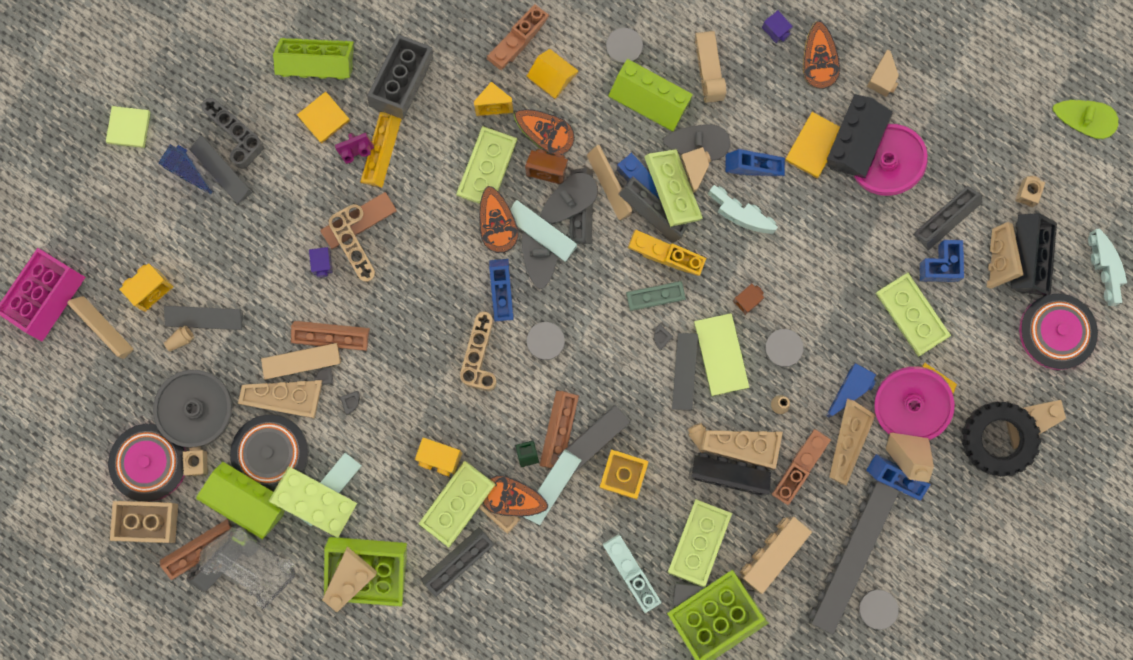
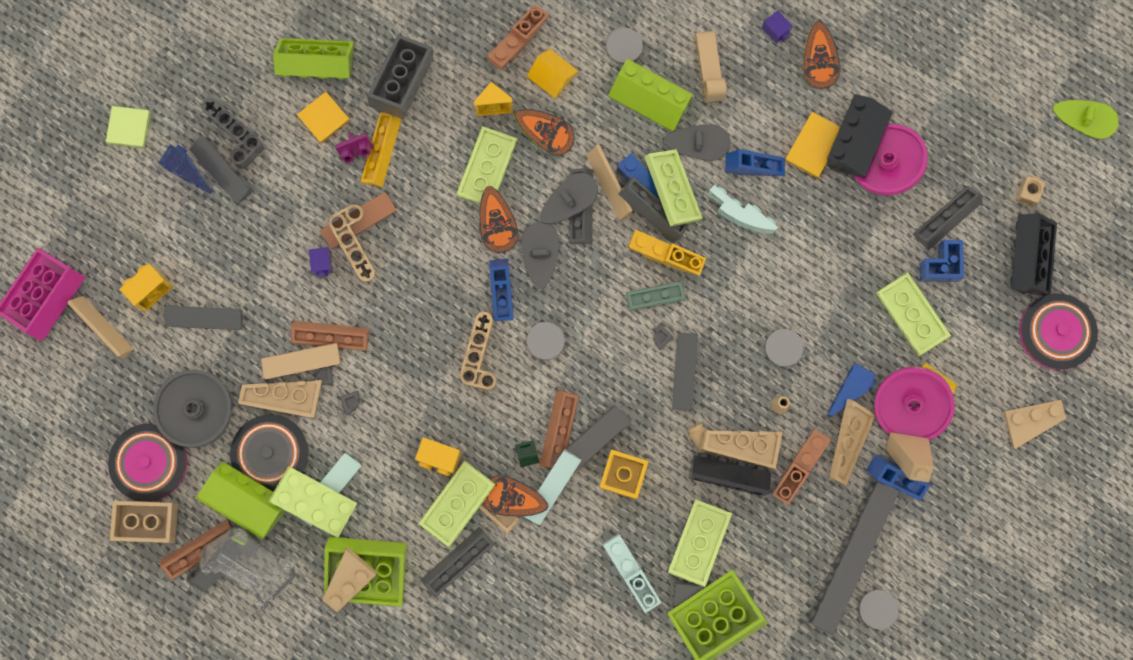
tan cone [164,326,194,352] -> none
tan brick [183,447,208,476] -> none
light aqua slope [510,200,577,262] -> none
dark orange slope [525,149,568,184] -> none
tan slope [681,147,711,193] -> none
yellowish green tile [694,313,749,396] -> none
dark orange brick [733,284,765,315] -> none
tan brick [739,517,812,594] -> none
tan slope [866,50,899,97] -> none
black tyre [961,402,1041,477] -> none
tan wing [986,222,1023,289] -> none
light aqua slope [1088,229,1127,306] -> none

